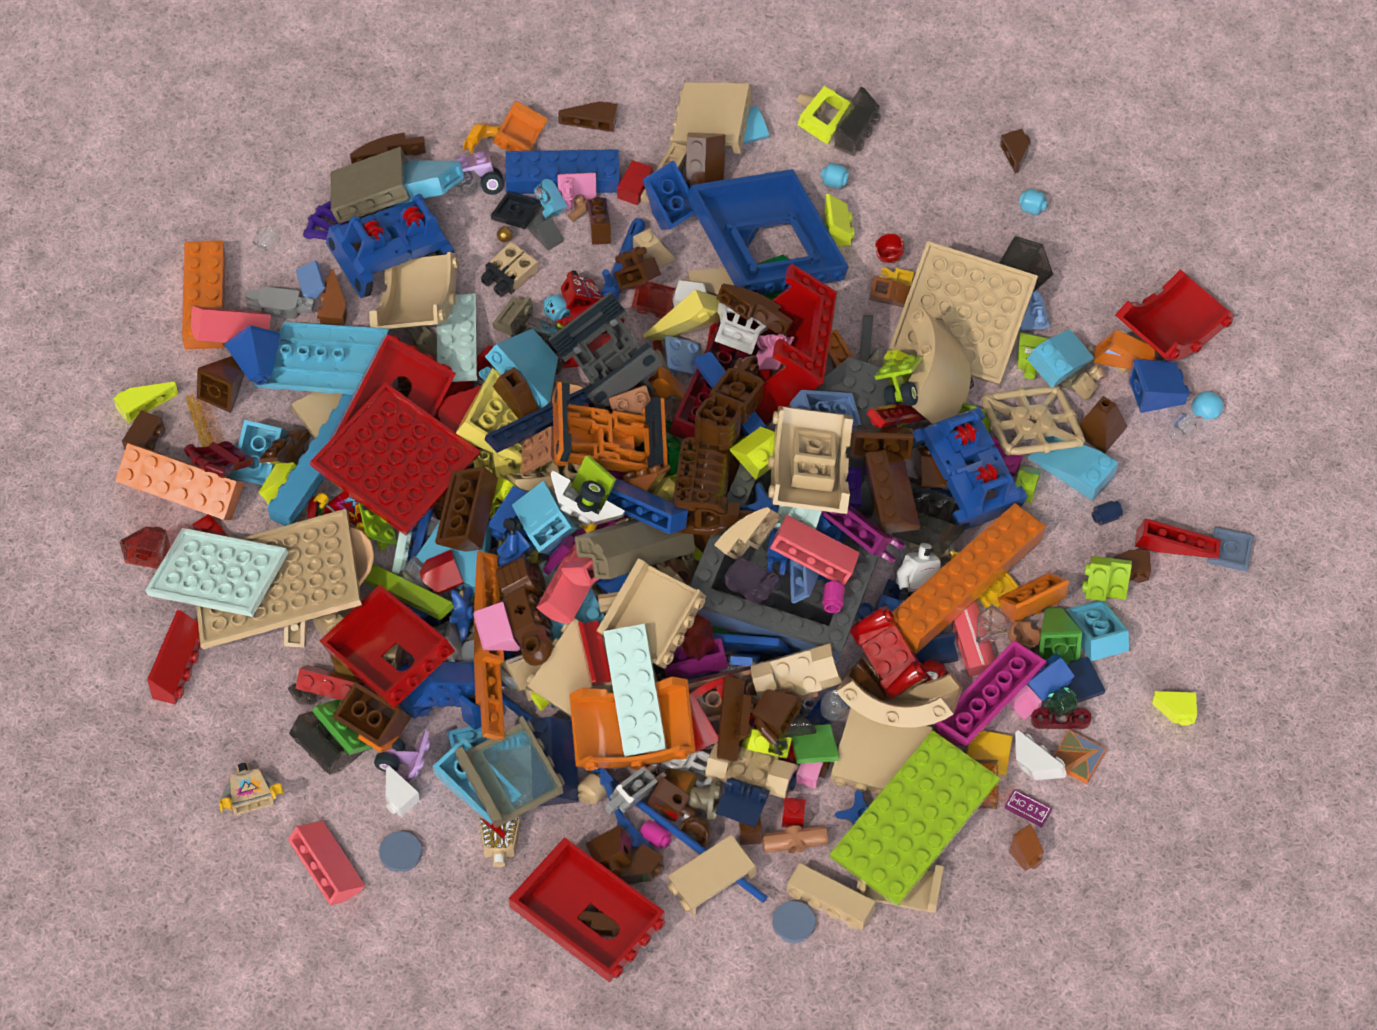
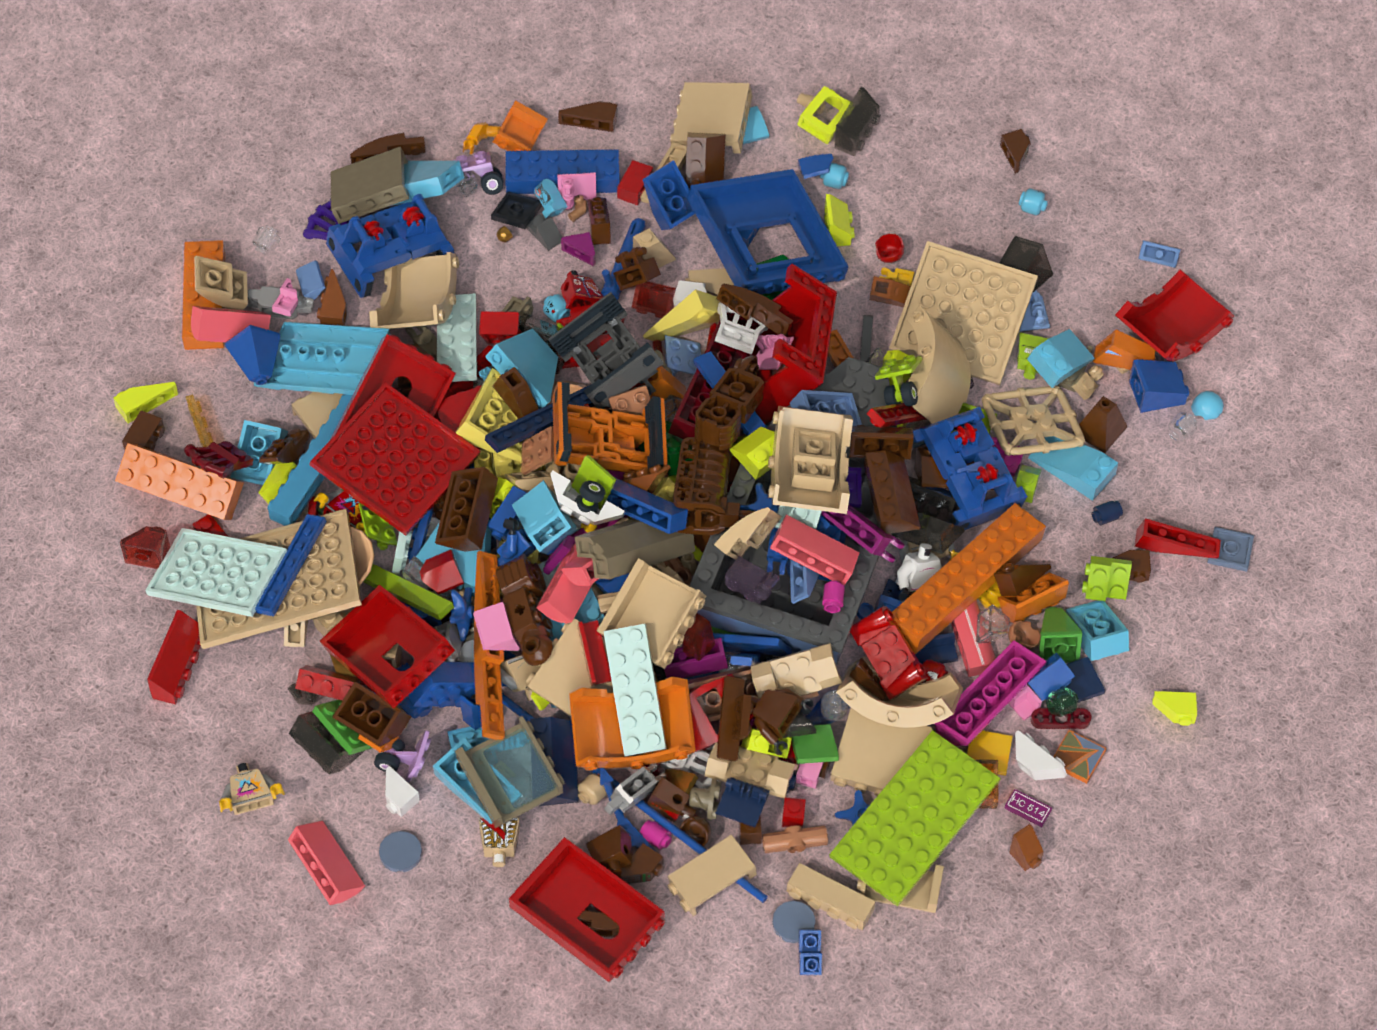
reddish brown slope [197,356,245,413] -> none
tan hips [481,242,539,297] -> none
none -> tan slope [194,256,248,310]
none -> blue tile [255,514,327,617]
none -> bright pink slope [272,278,298,317]
none -> red panel [479,311,522,344]
none -> magenta slope [561,232,596,267]
none -> blue slope [797,154,833,179]
none -> blue slope [799,929,822,975]
none -> reddish brown slope [994,563,1051,596]
none -> medium blue slope [1138,241,1180,268]

